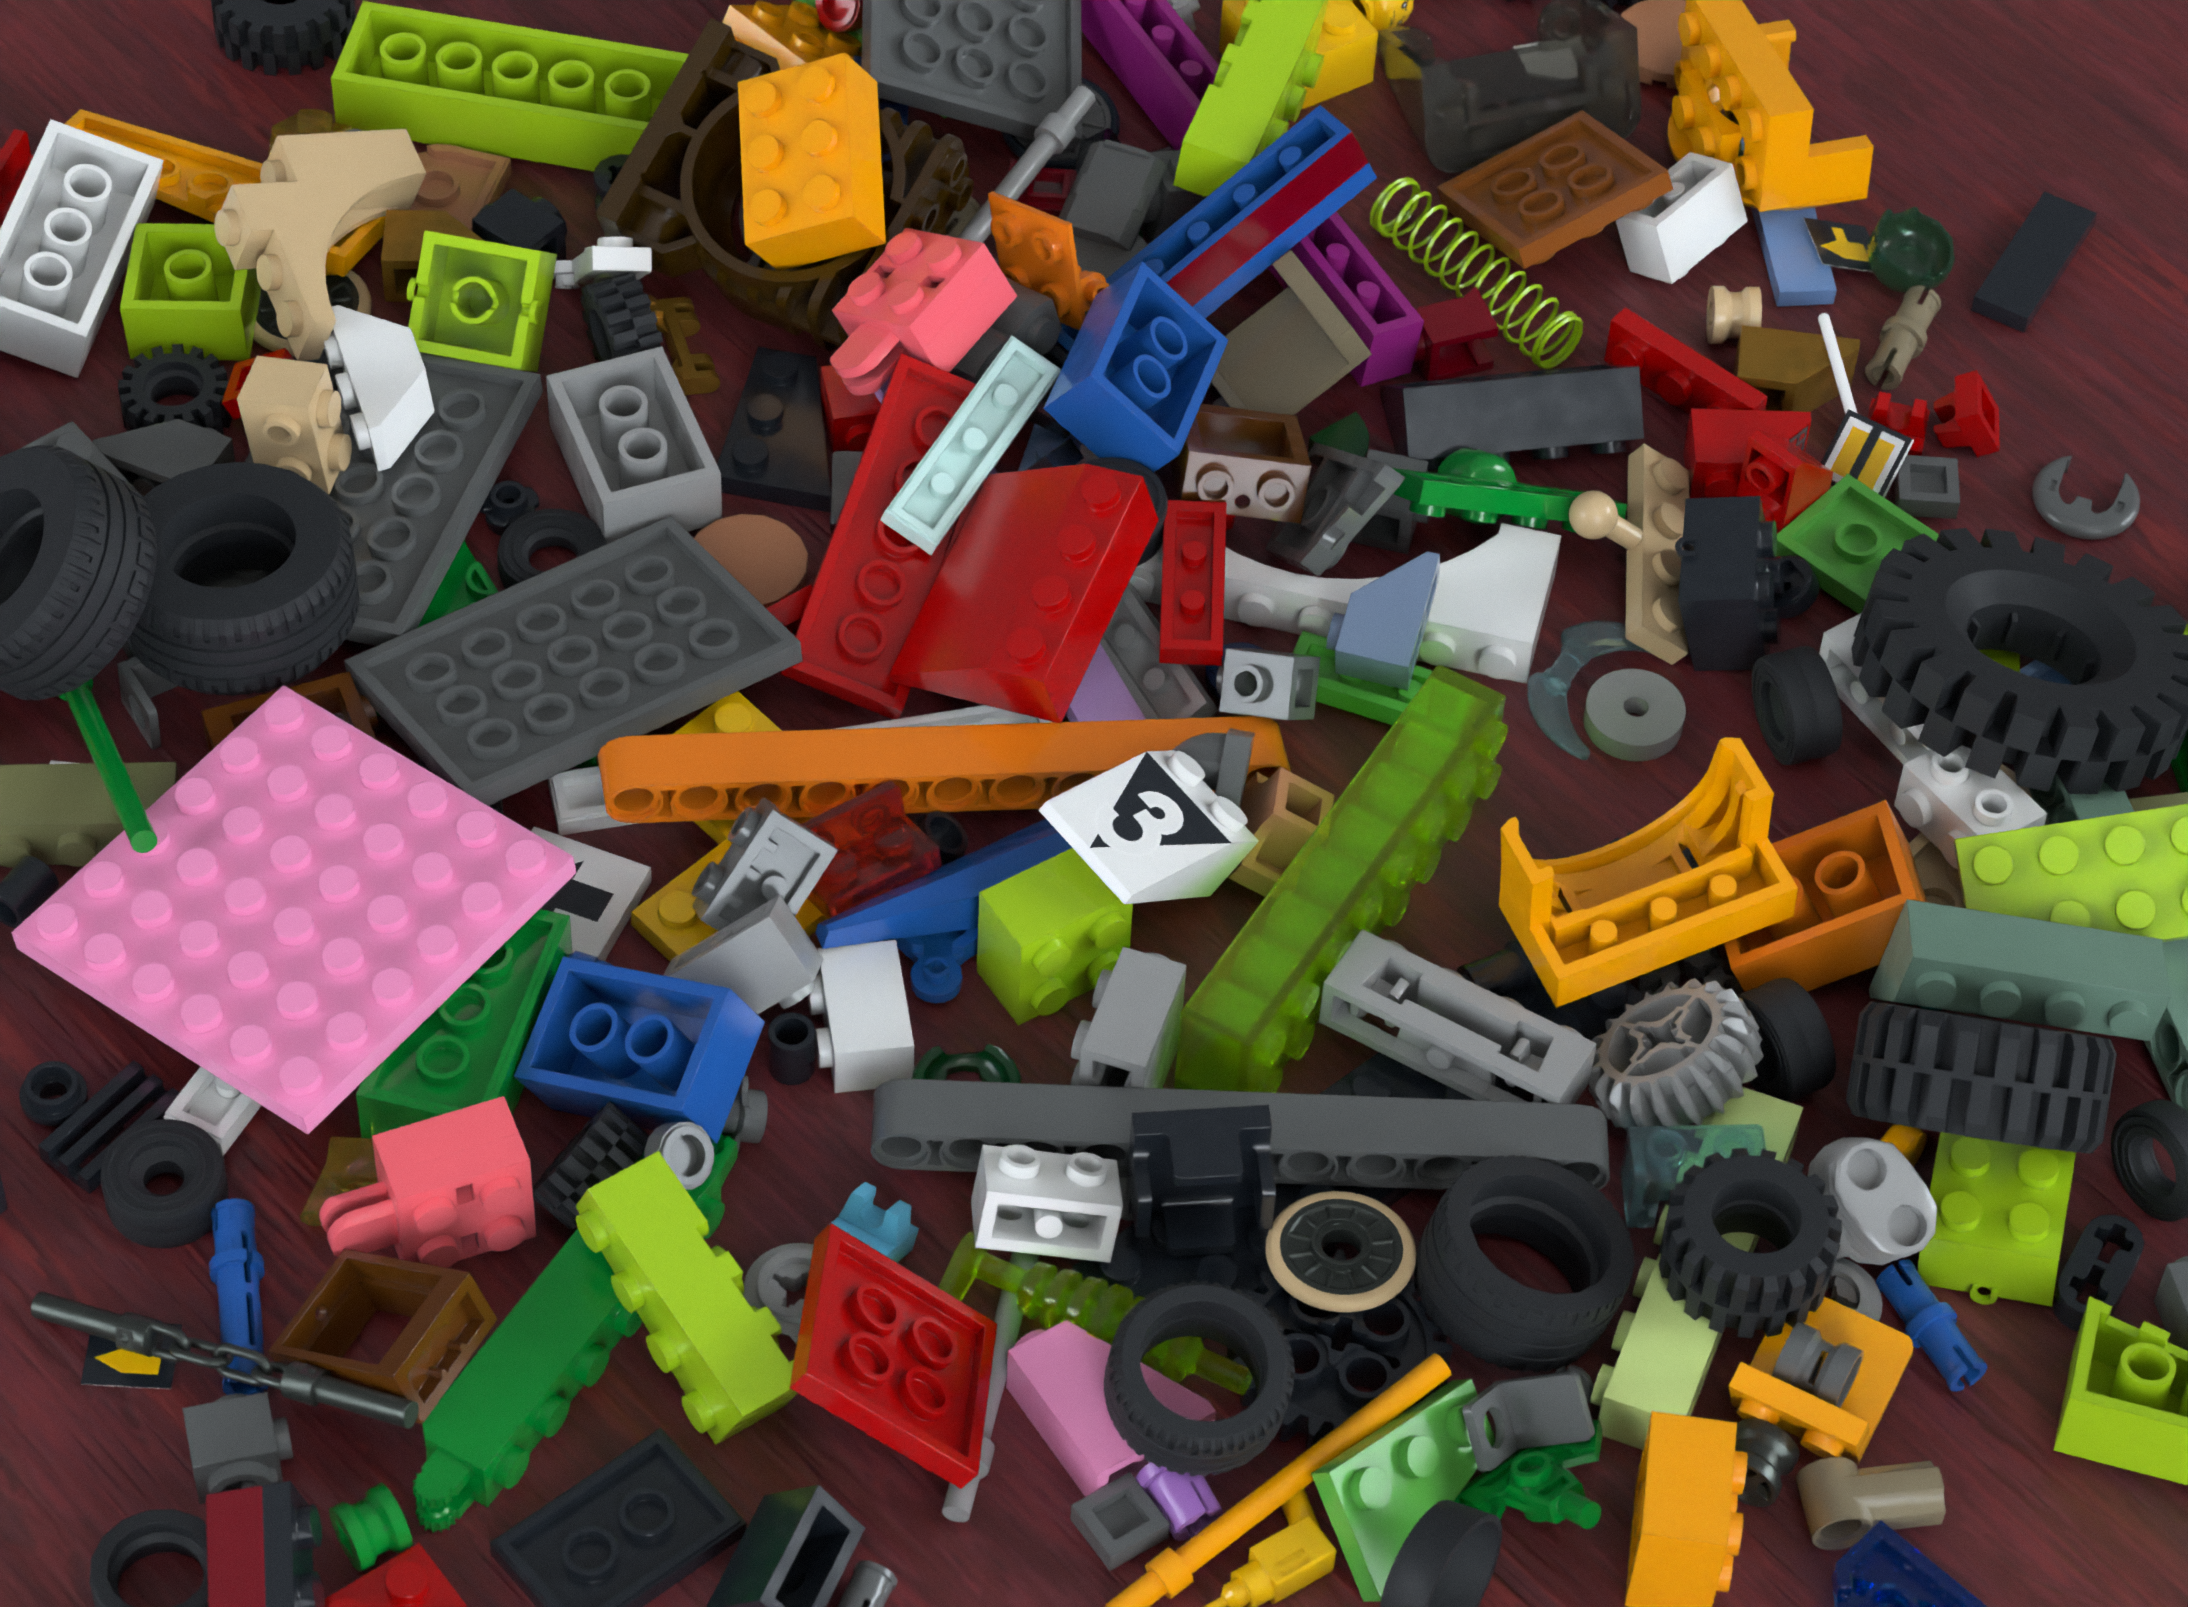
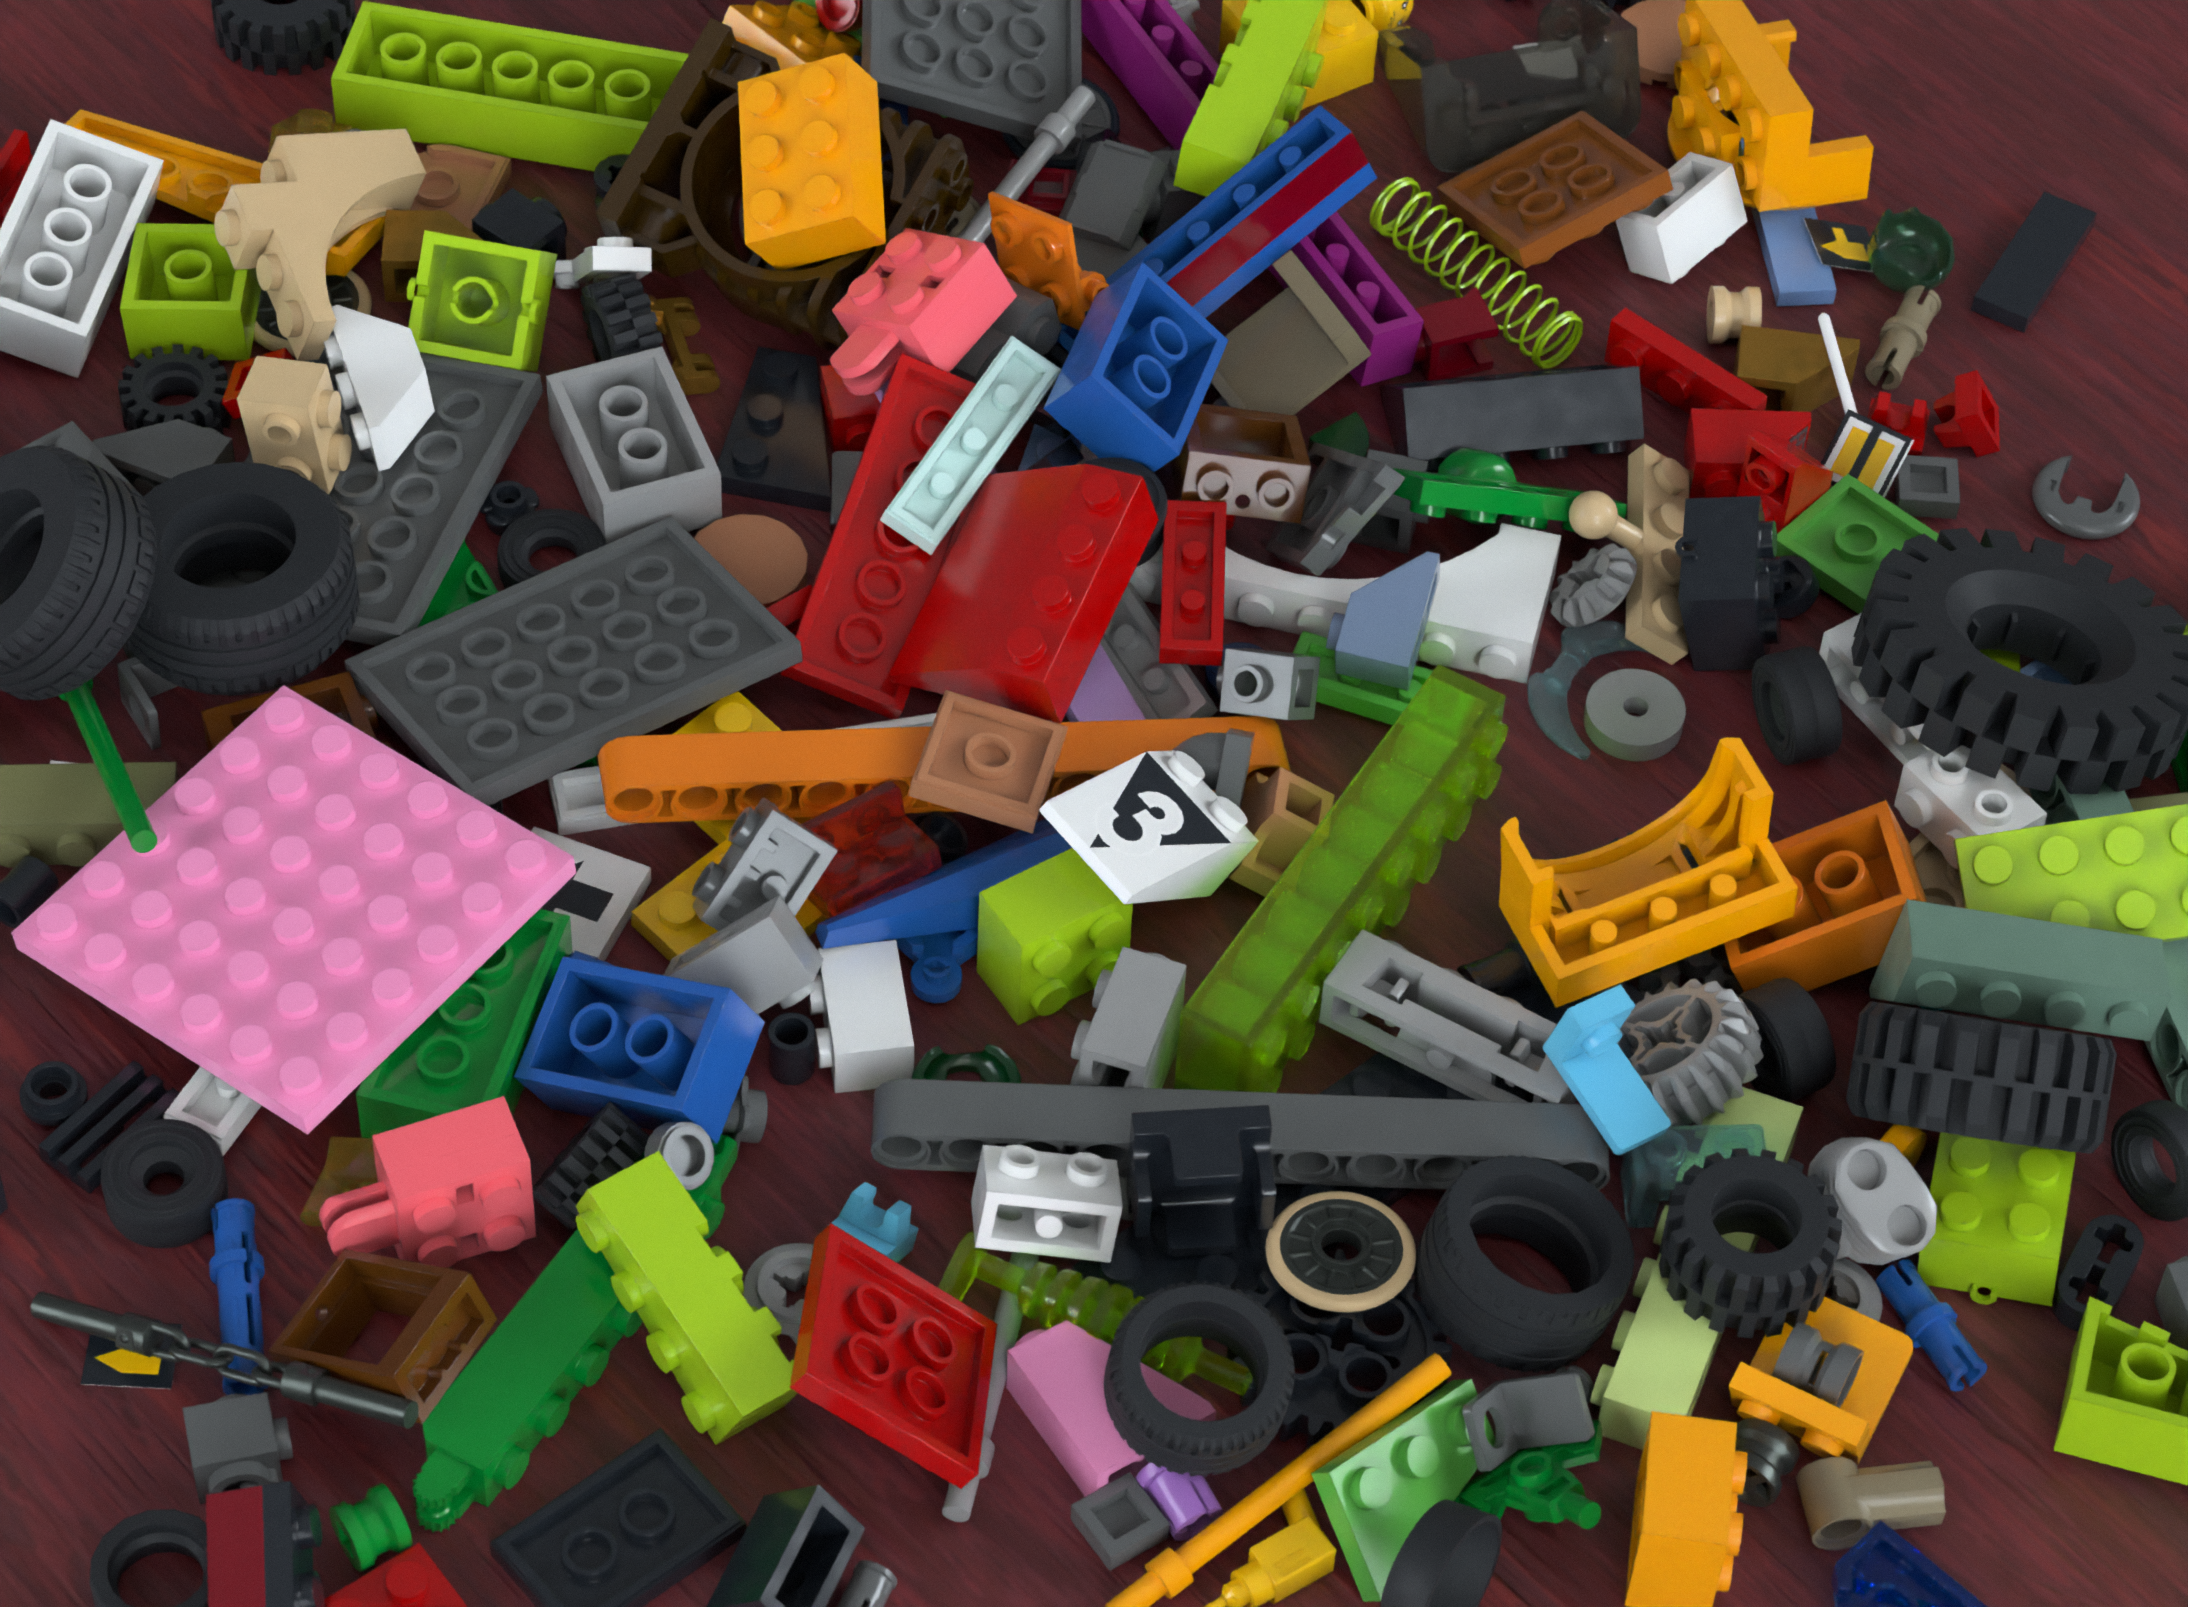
none -> nougat tile [908,690,1068,834]
none -> medium azure bracket [1542,984,1671,1155]
none -> light grey gear [1548,543,1637,628]

